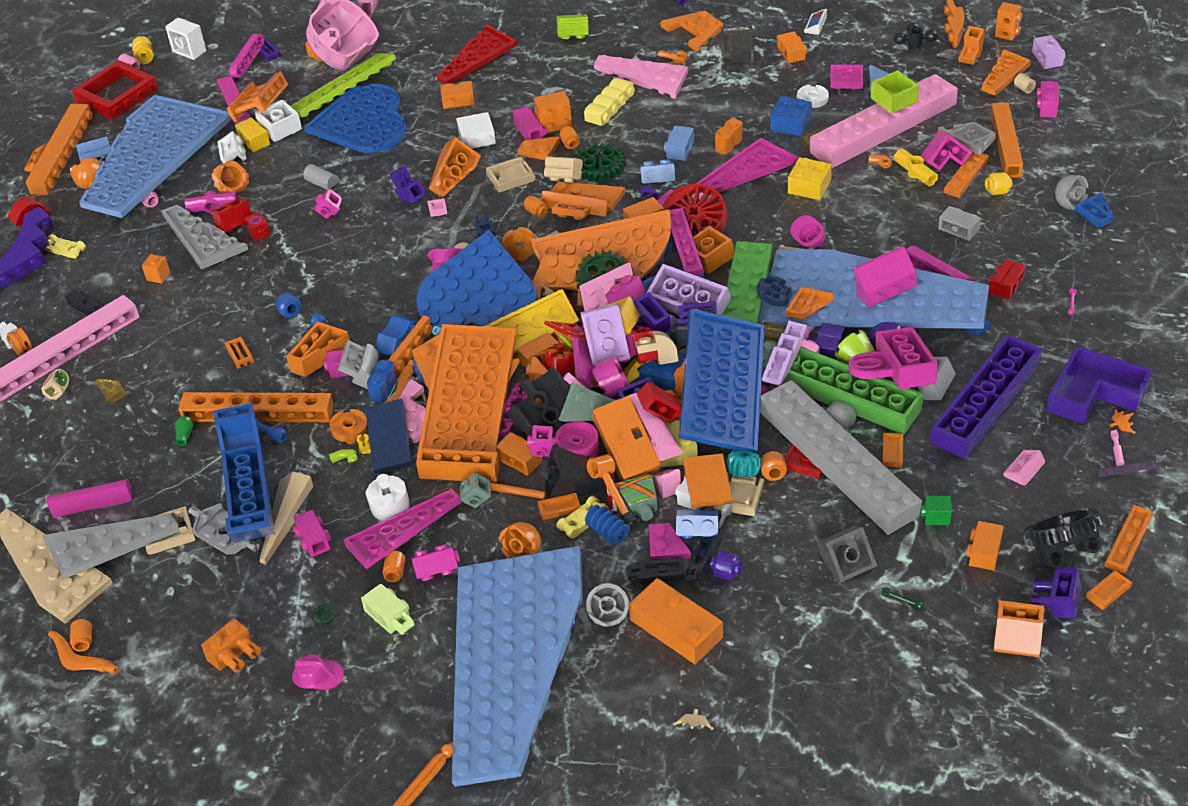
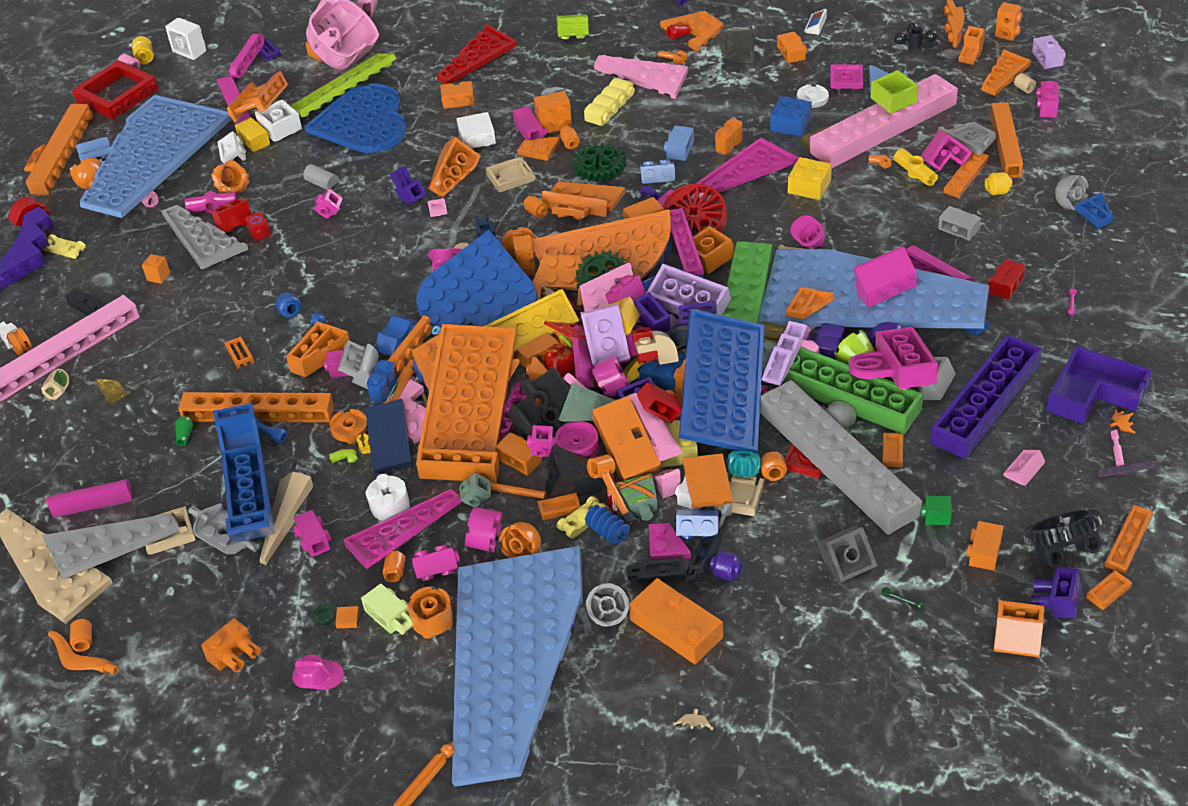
tan brick [544,157,583,183] -> none
dark blue piece [756,275,793,307] -> none
none -> orange tile [336,606,359,629]
none -> orange brick [408,587,453,638]
none -> dark pink brick [465,507,502,552]
none -> orange brick [513,235,536,276]
none -> red cone [666,24,690,40]

